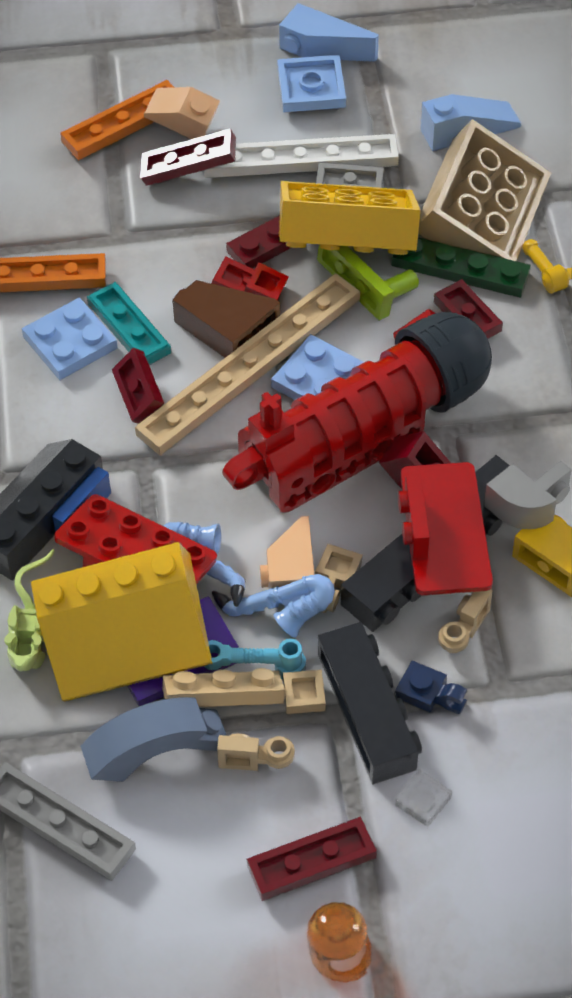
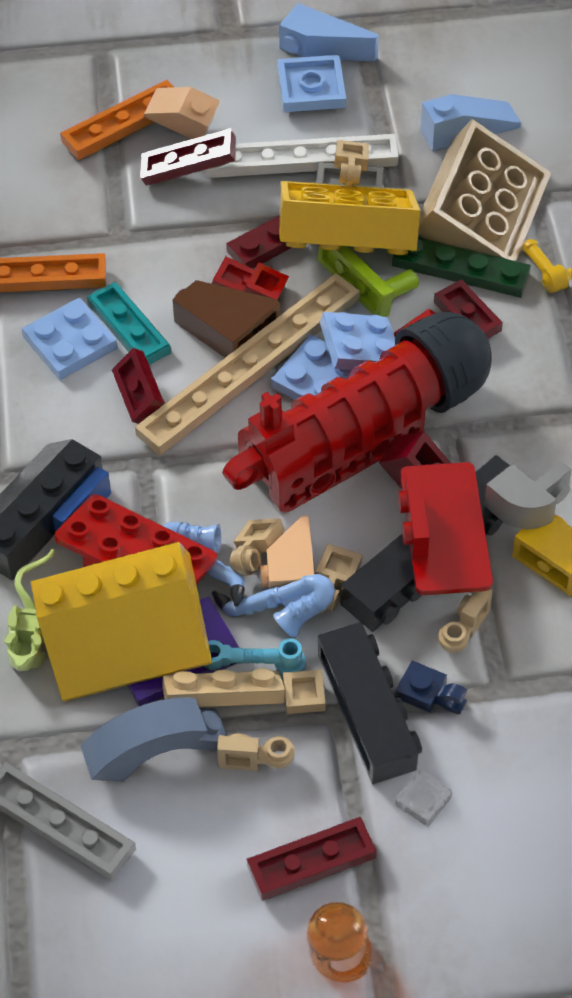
none -> tan plate [230,518,285,576]
none -> light blue plate [320,312,395,370]
none -> tan plate [334,140,370,188]

